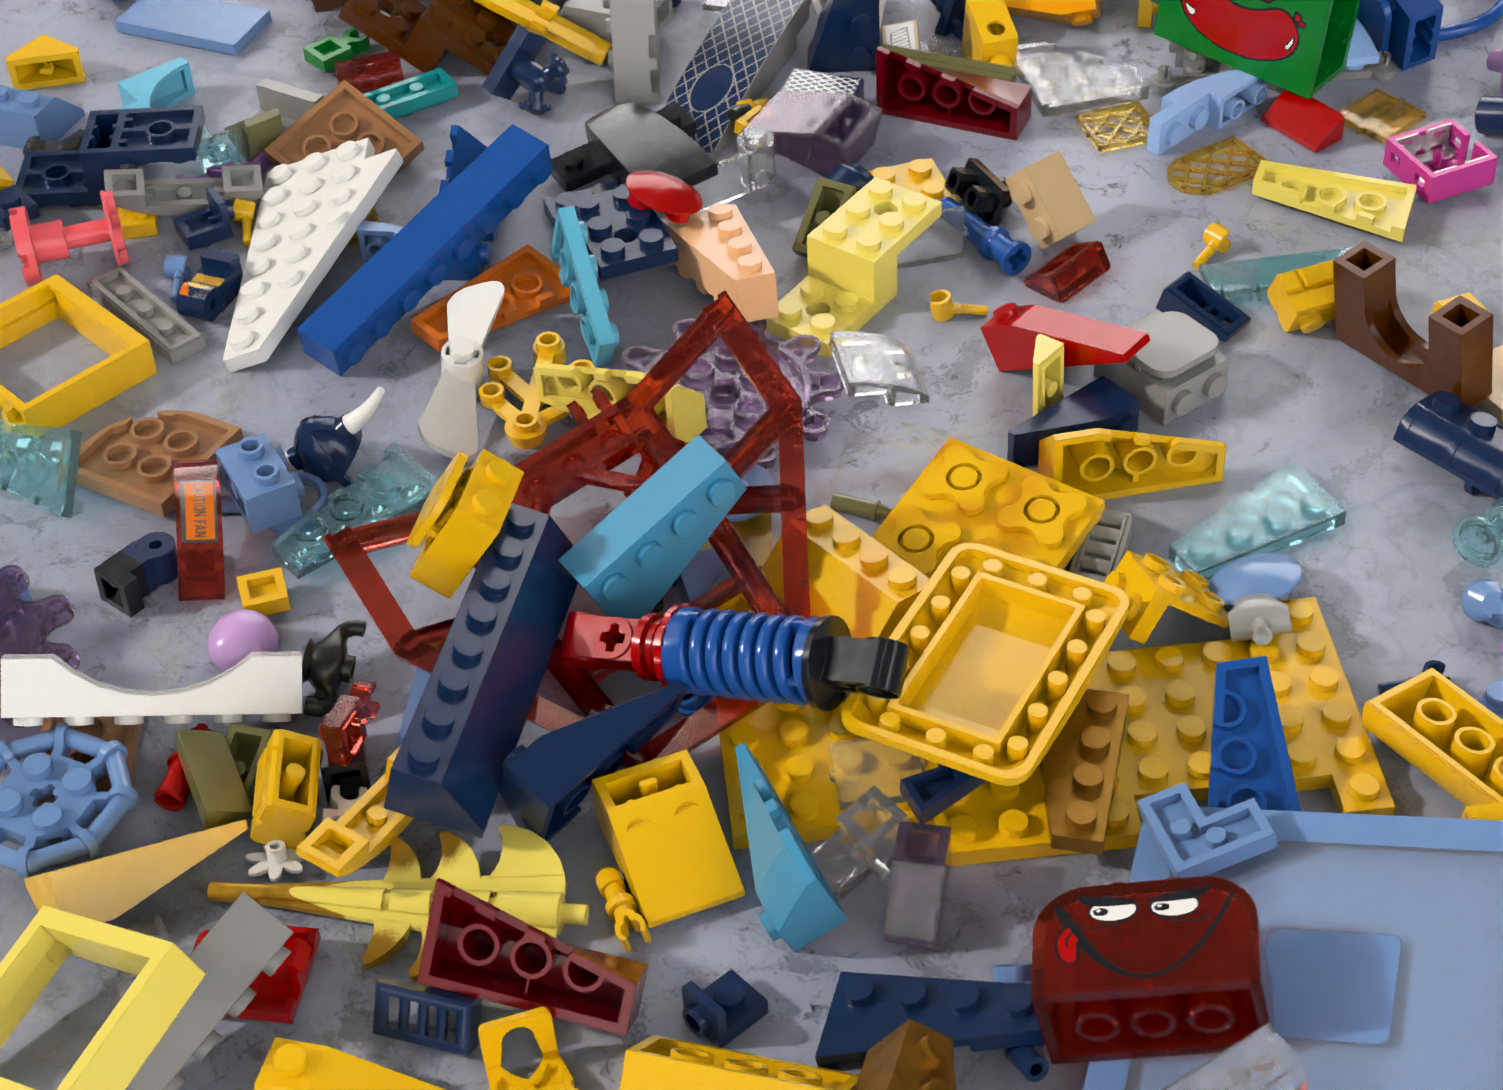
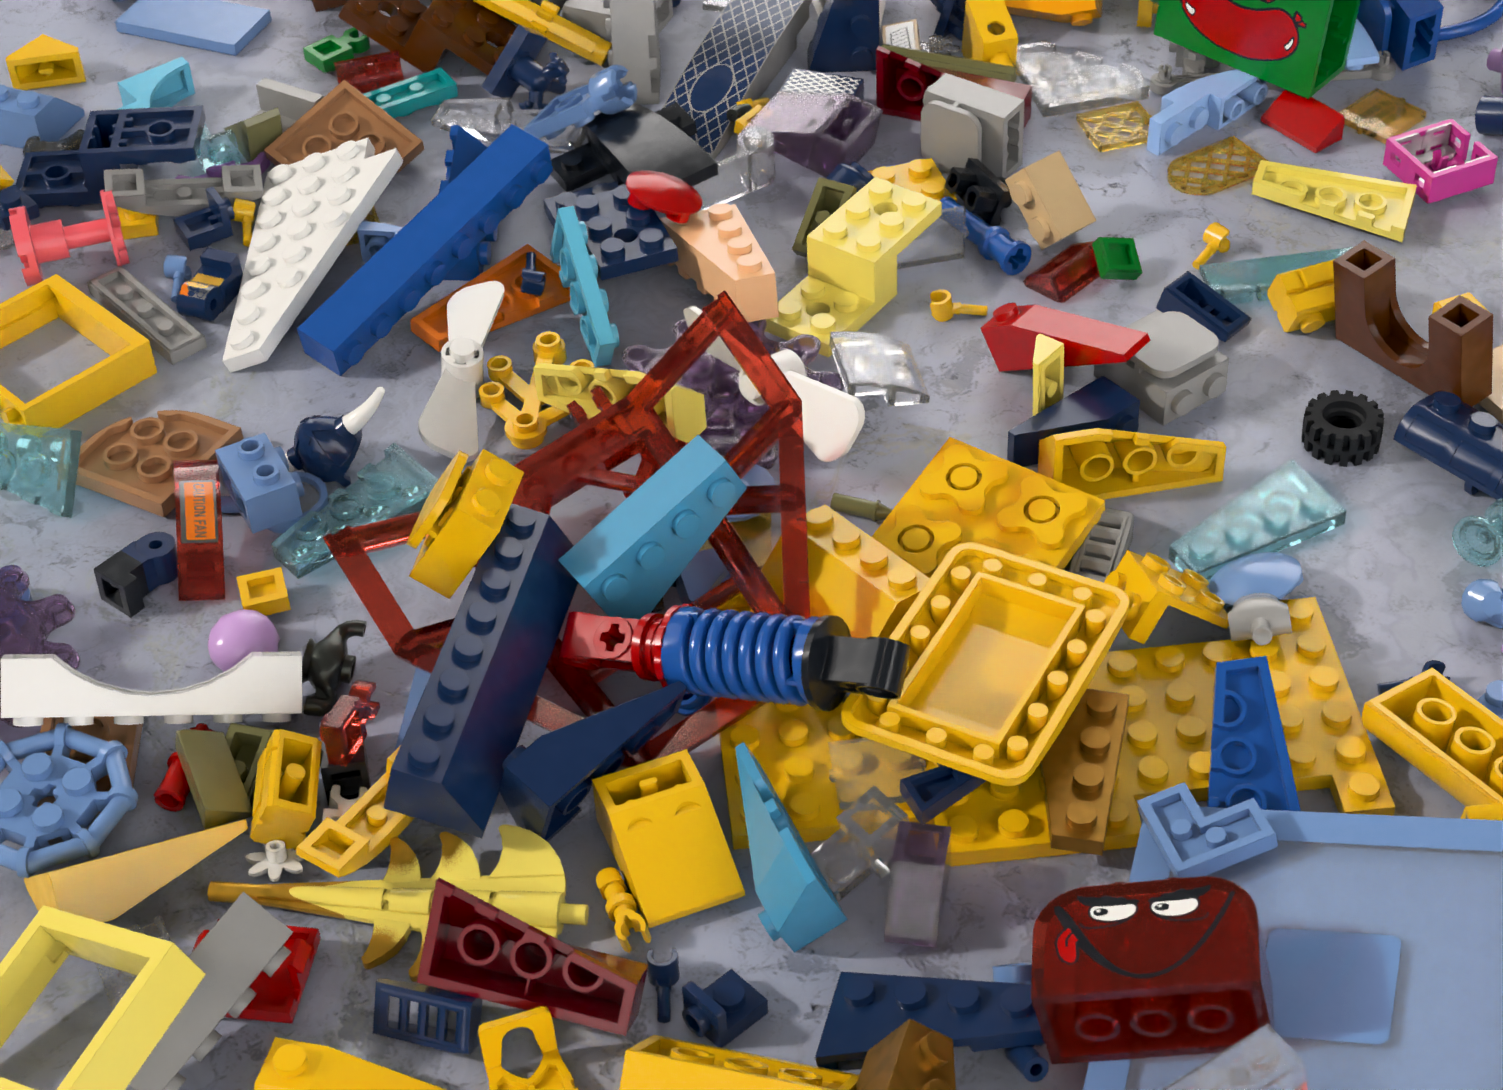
none -> clear slope [431,97,587,153]
none -> dark blue hand [520,252,546,296]
none -> medium blue plate [524,65,637,140]
none -> dark blue hand [646,948,680,1023]
none -> white piece [683,306,865,462]
none -> light grey brick [921,73,1025,179]
none -> green tile [1092,237,1143,280]
none -> black tyre [1301,390,1384,467]

